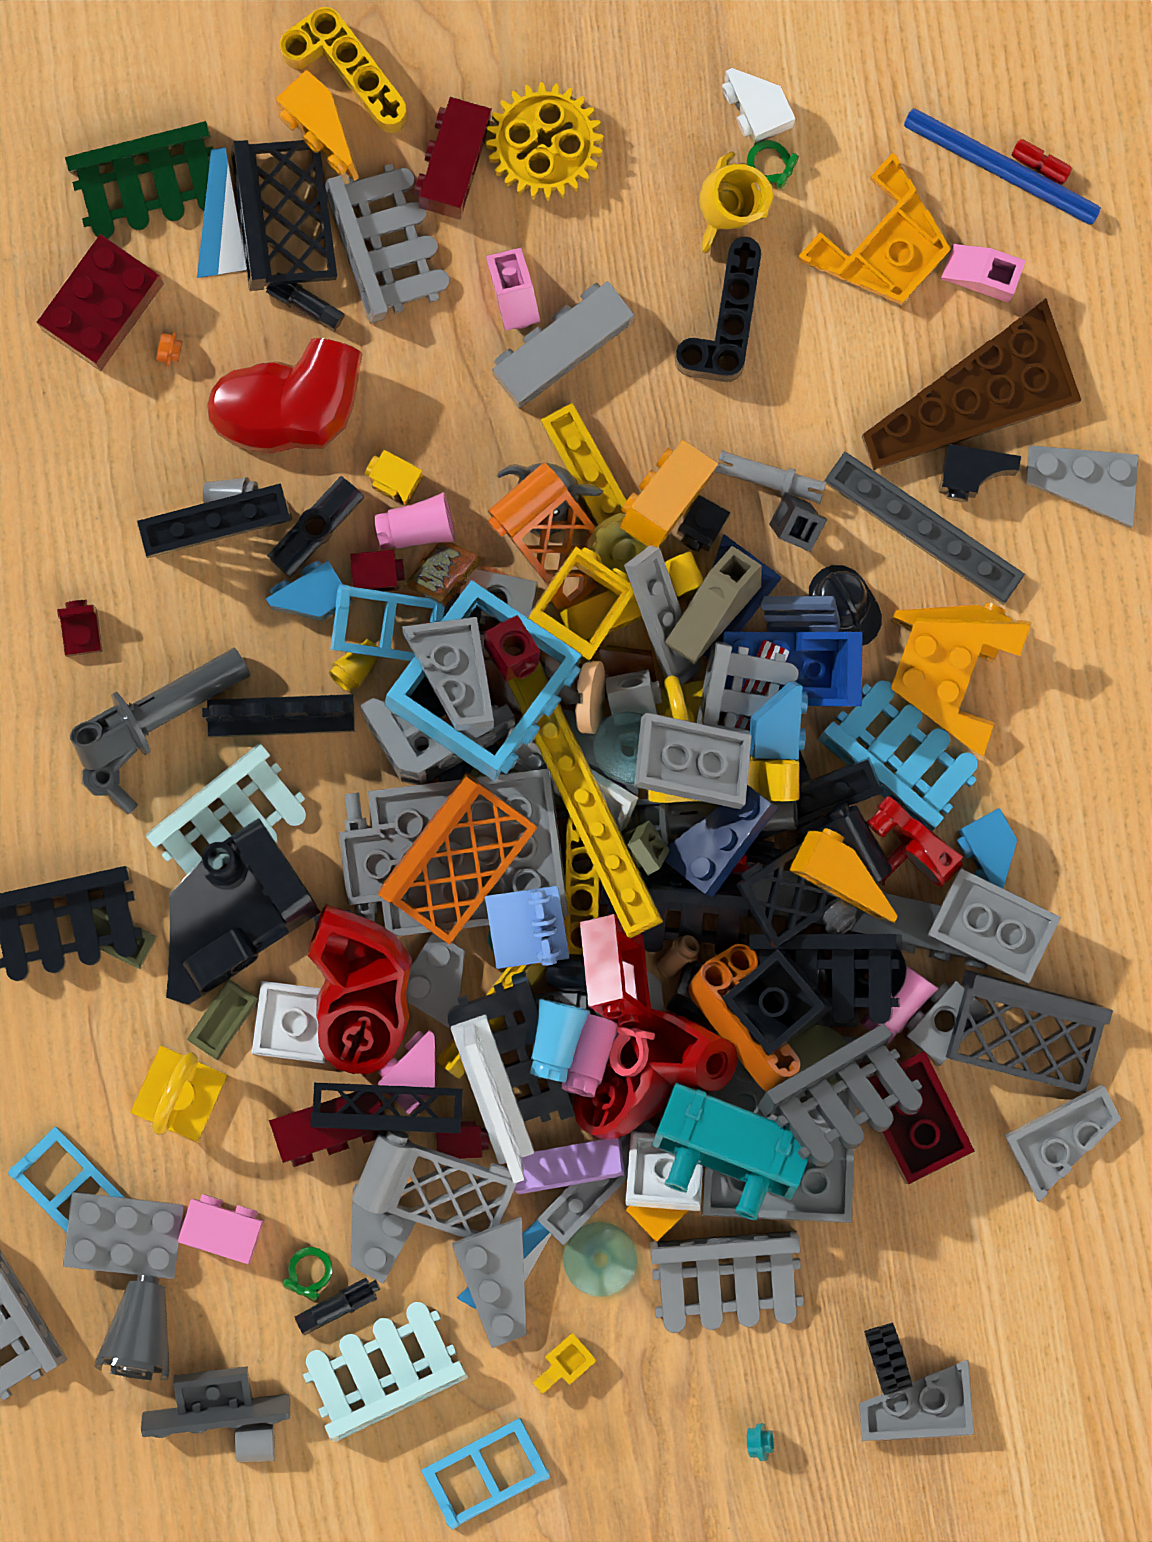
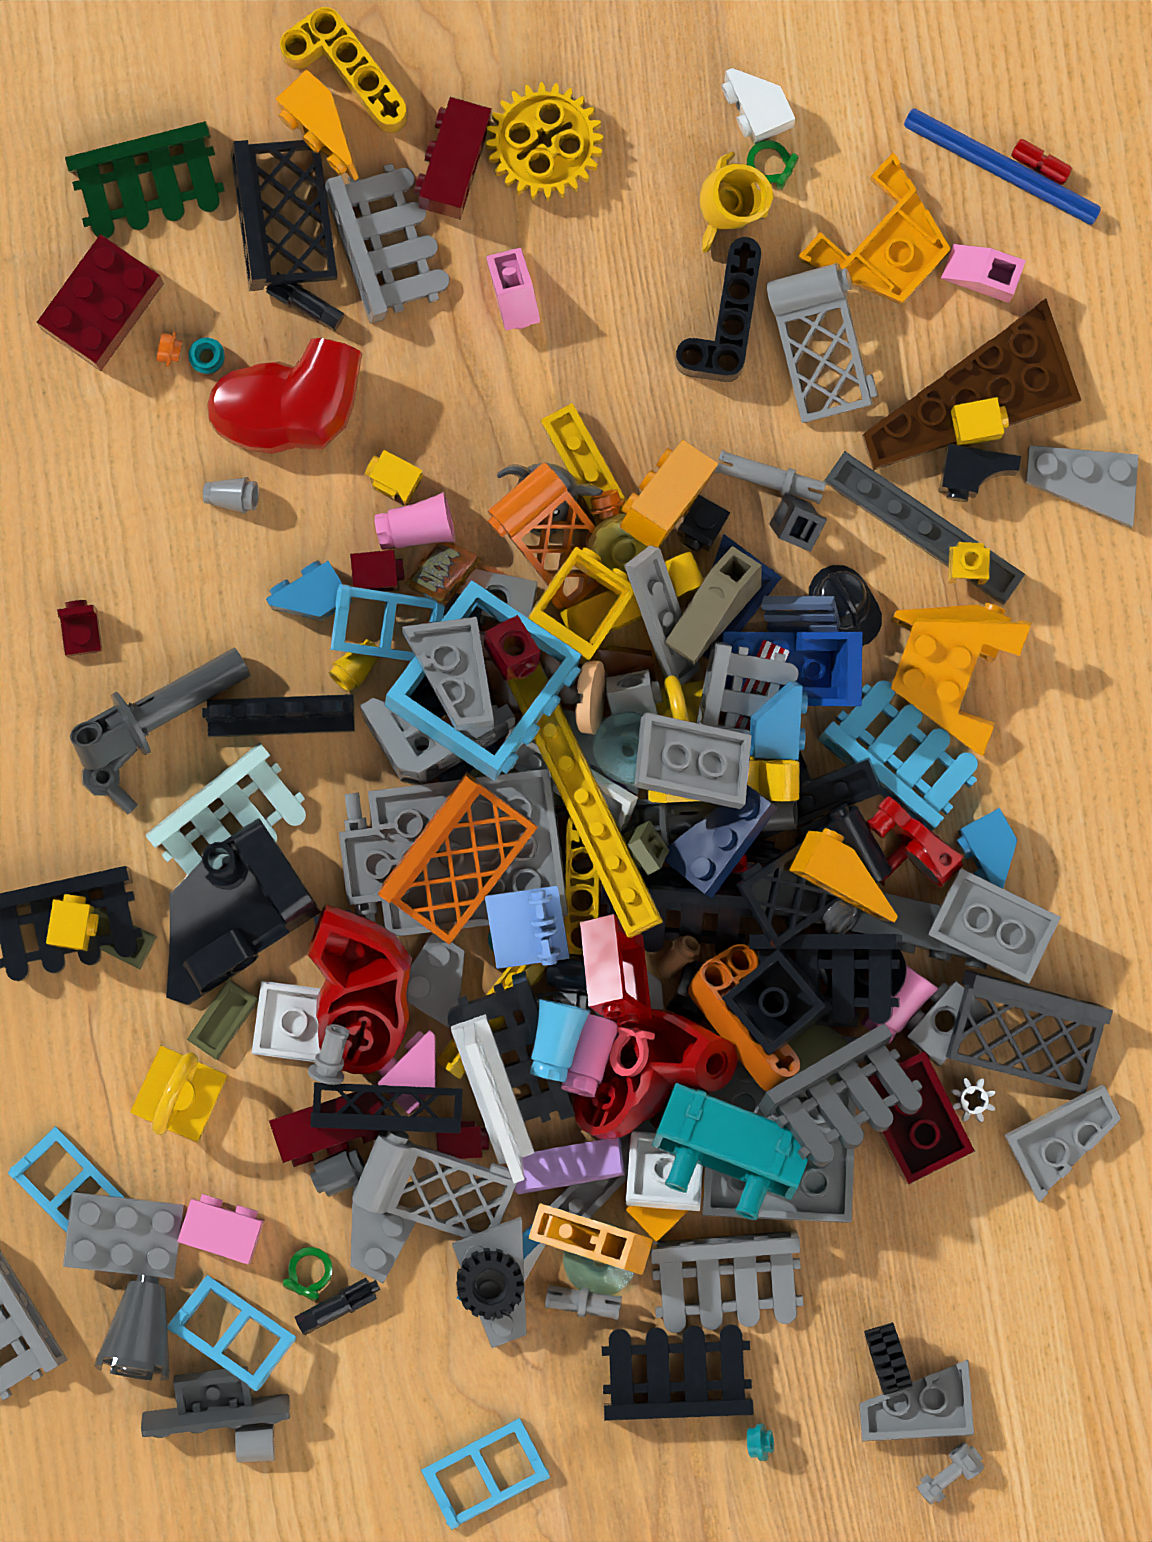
black fence [137,483,293,558] -> none
dark azure sticker [197,147,246,278] -> none
black piece [267,476,365,578] -> none
light aqua fence [302,1302,469,1442] -> none
light grey brick [492,281,635,409] -> none
yellow plate [532,1332,597,1394] -> none
none -> yellow brick [46,894,99,951]
none -> medium azure window [167,1275,296,1391]
none -> teal plate [188,337,225,374]
none -> light grey pin [308,1024,349,1085]
none -> dark grey brick [310,1149,365,1197]
none -> black tyre [456,1248,524,1320]
none -> light orange slope [528,1203,654,1275]
none -> light grey pin [545,1284,622,1320]
none -> orange plate [590,489,625,519]
none -> black fence [601,1324,754,1421]
none -> light grey piece [767,263,878,423]
none -> light grey bar [916,1442,984,1505]
none -> yellow window [948,542,990,585]
none -> yellow brick [951,397,1009,446]
none -> white gear [951,1078,996,1122]

